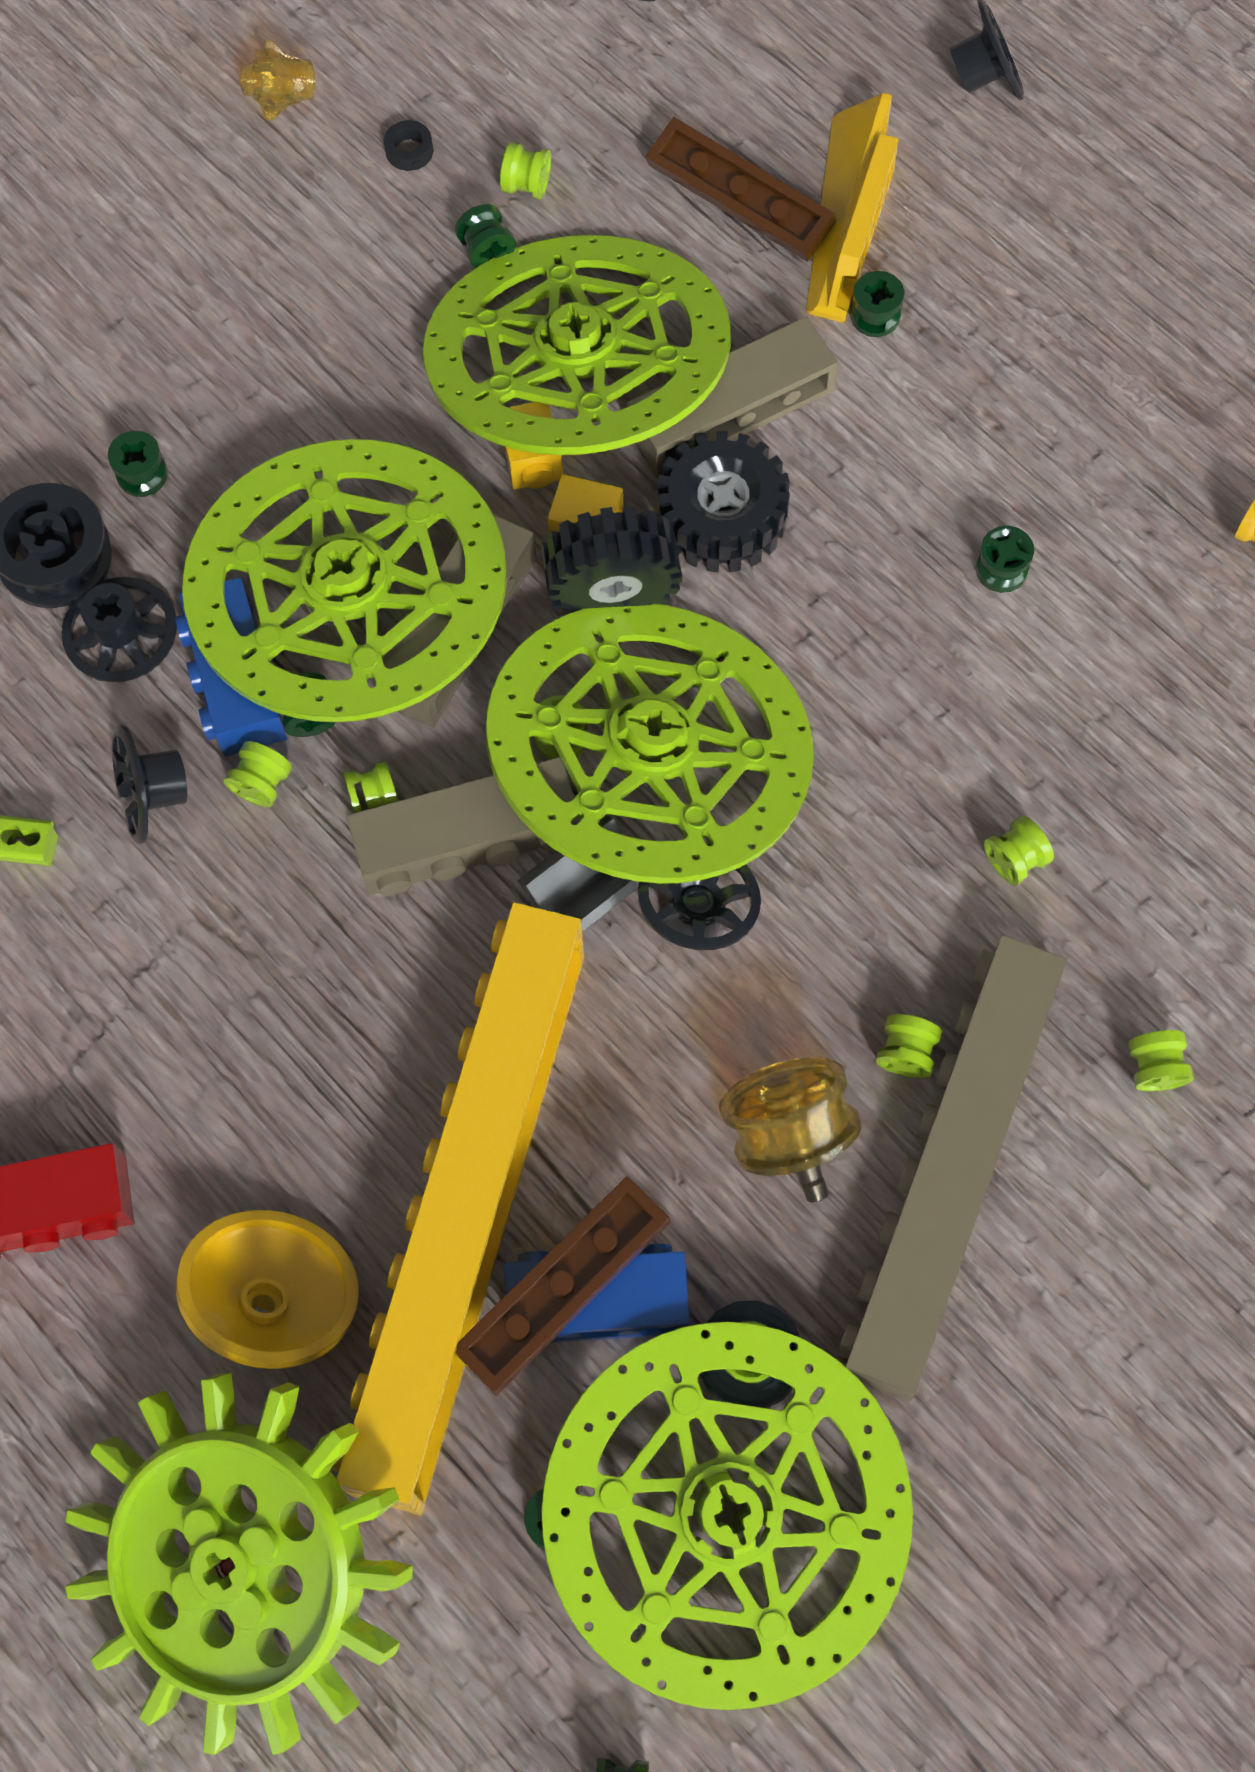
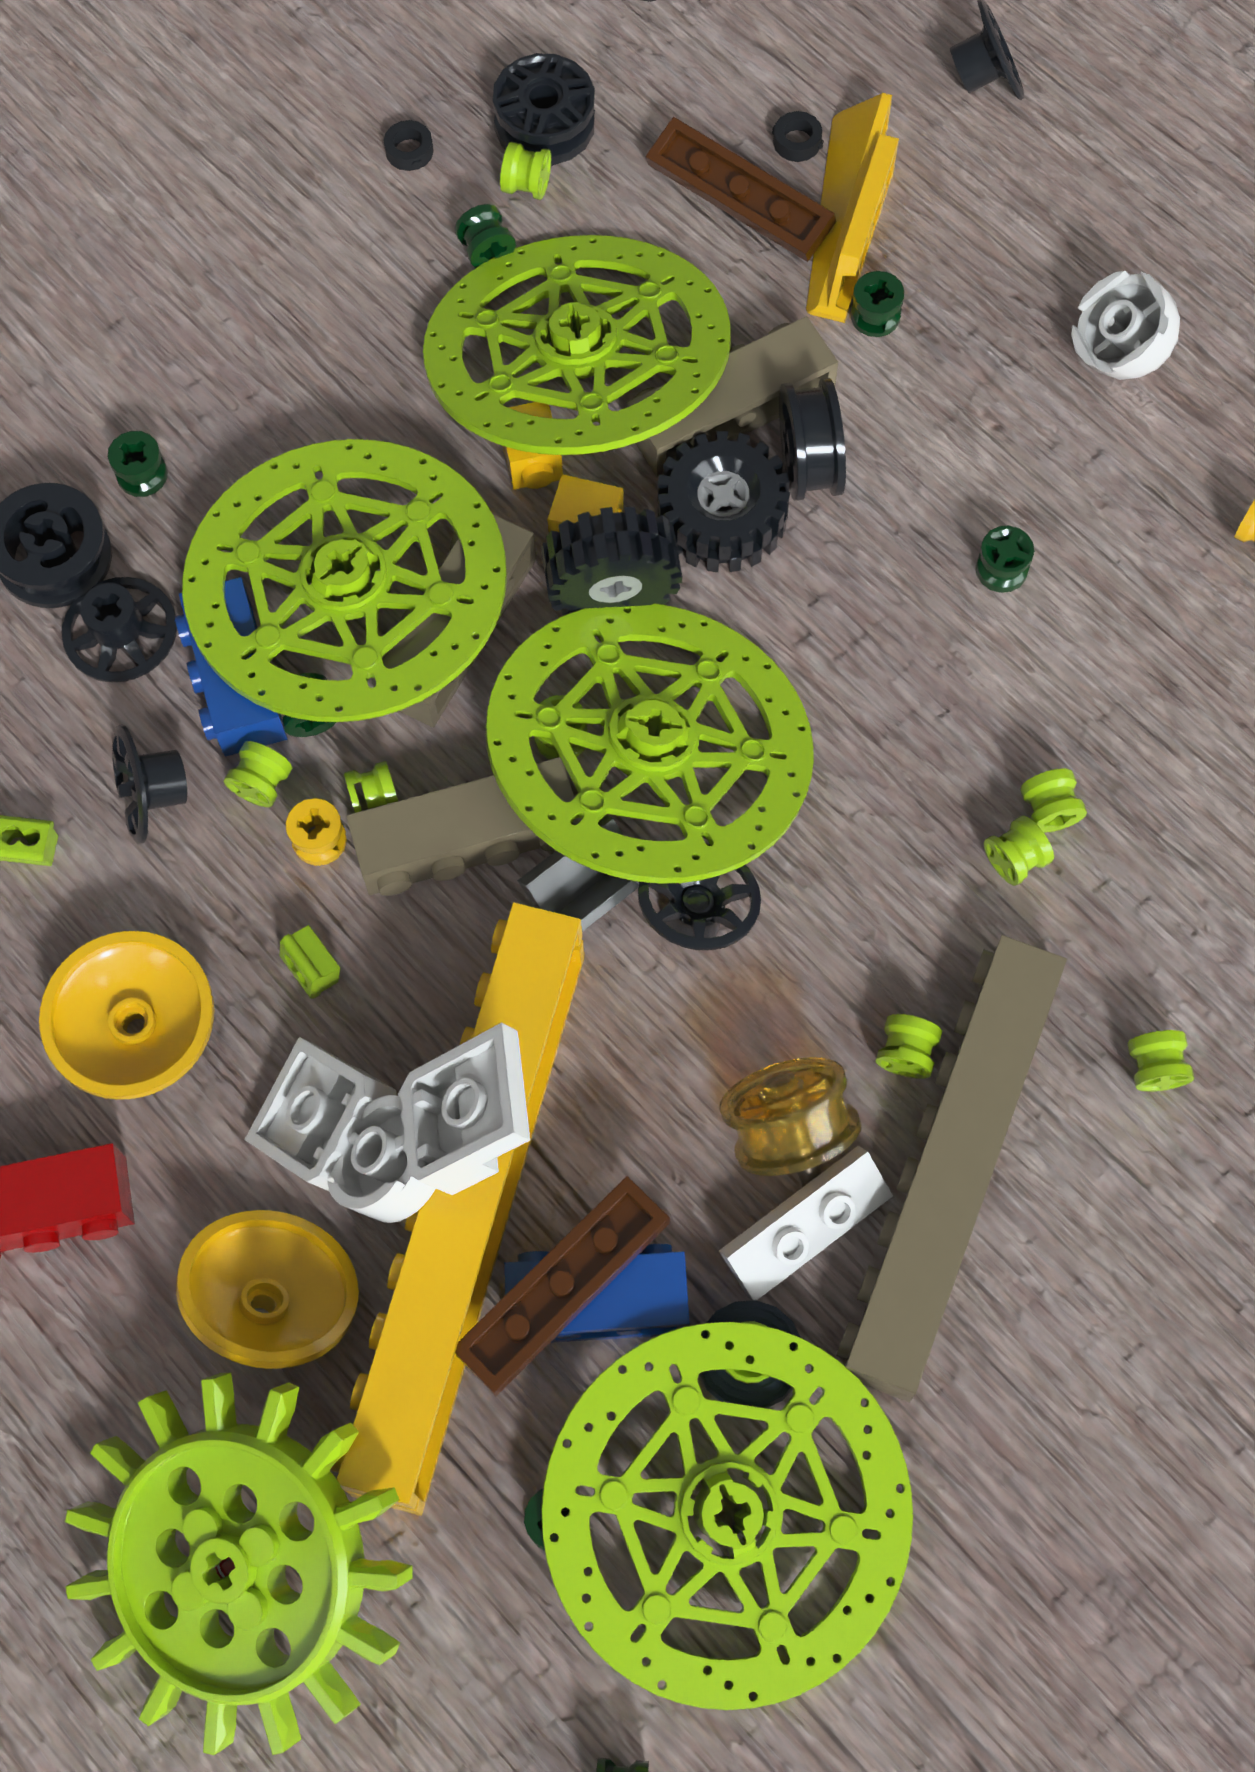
clear yellow rock [240,40,315,120] -> none
none -> yellow dish [39,931,214,1099]
none -> white plate [244,1022,530,1223]
none -> lime piece [279,925,340,999]
none -> yellow wheel [285,798,347,866]
none -> black wheel [493,53,595,166]
none -> white plate [719,1145,893,1300]
none -> black piece [772,111,824,162]
none -> black wheel [779,378,846,501]
none -> lime wheel [1020,768,1087,833]
none -> white cylinder [1071,271,1180,380]

